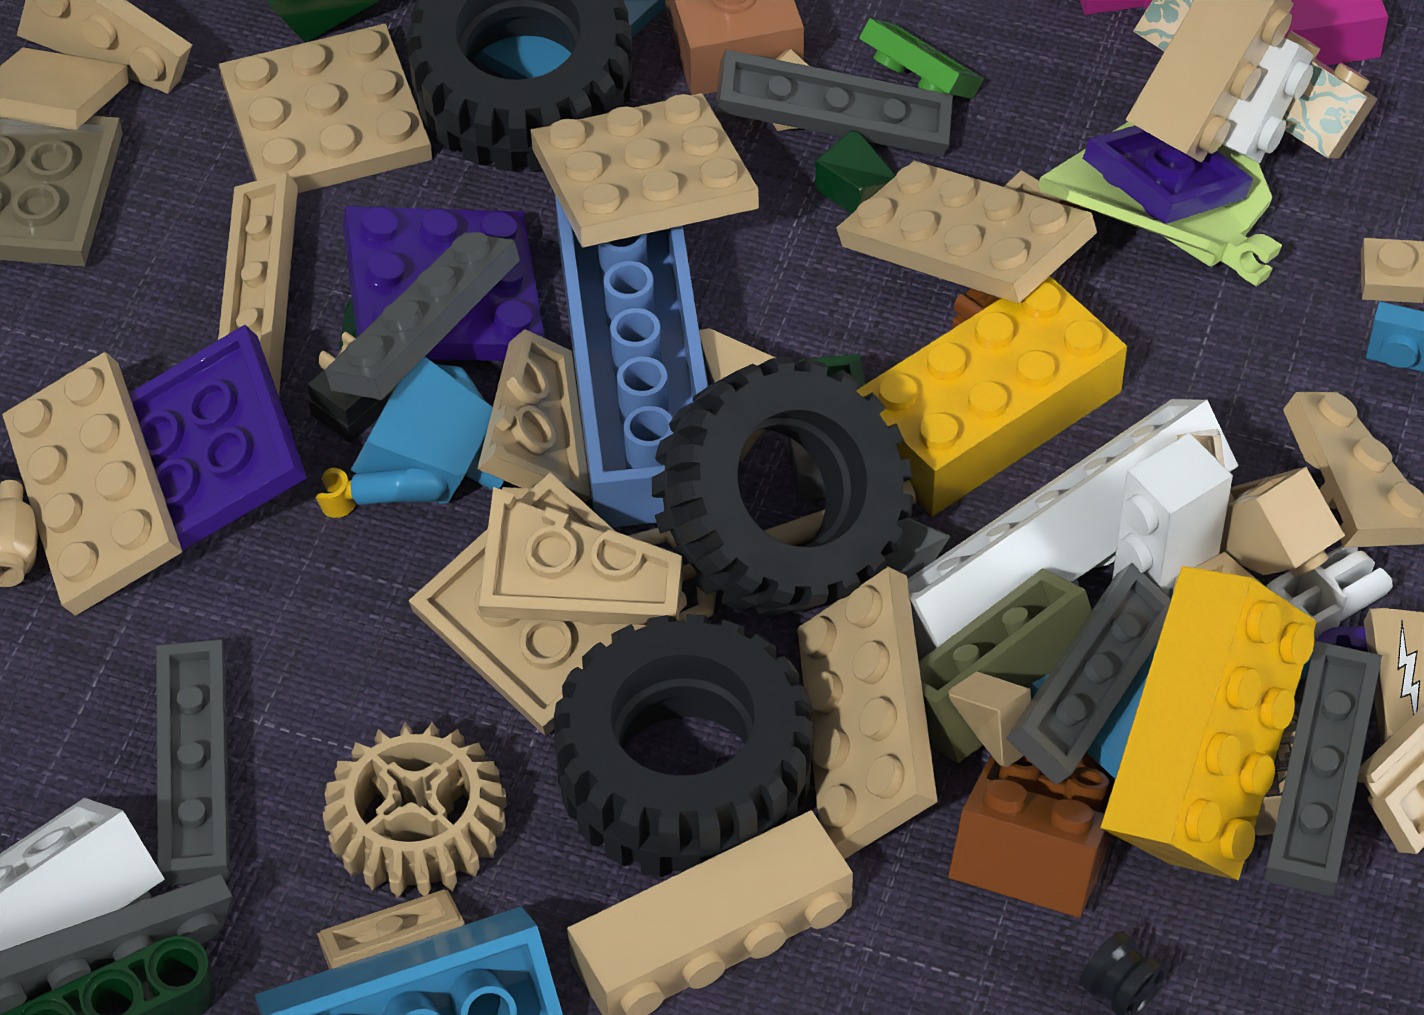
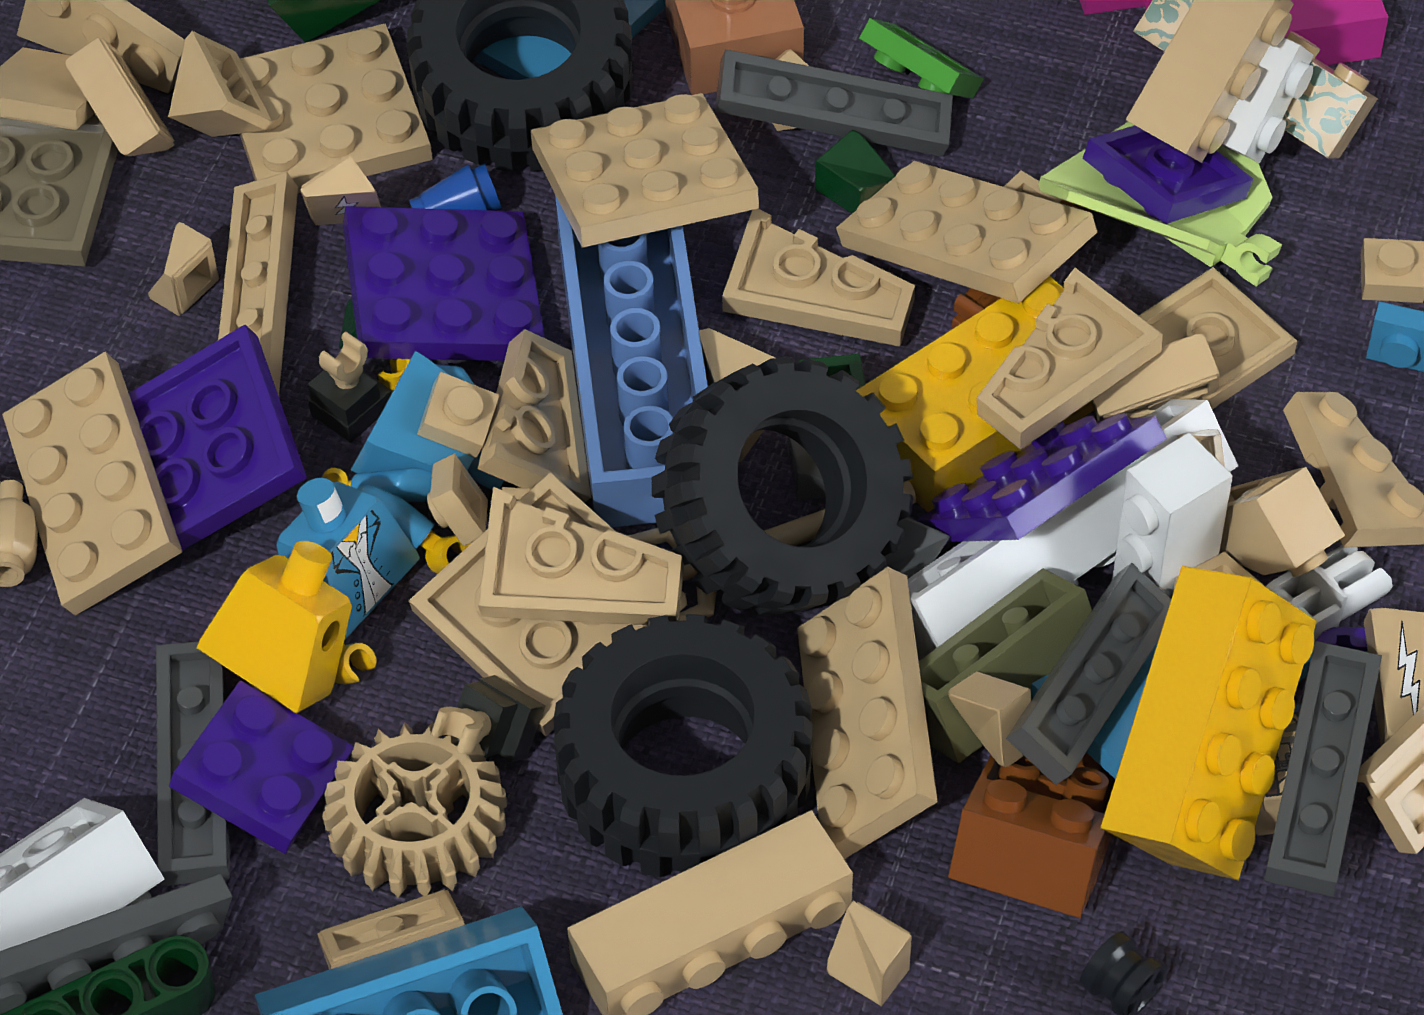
dark grey plate [325,232,520,400] -> none
none -> tan slope [65,38,175,156]
none -> tan slope [148,222,219,316]
none -> tan slope [168,31,272,137]
none -> dark purple plate [169,681,354,854]
none -> yellow torso [196,541,352,714]
none -> dark azure torso [276,478,471,685]
none -> tan slope [300,155,381,225]
none -> blue cone [409,164,502,211]
none -> tan plate [417,372,499,458]
none -> tan plate [427,454,488,546]
none -> pearl dark grey piece [431,675,545,762]
none -> tan wing [722,209,915,347]
none -> tan slope [827,901,912,1007]
none -> dark purple plate [916,413,1167,542]
none -> tan wing [977,268,1162,450]
none -> tan slope [1091,333,1219,421]
none -> tan tile [1139,267,1297,409]

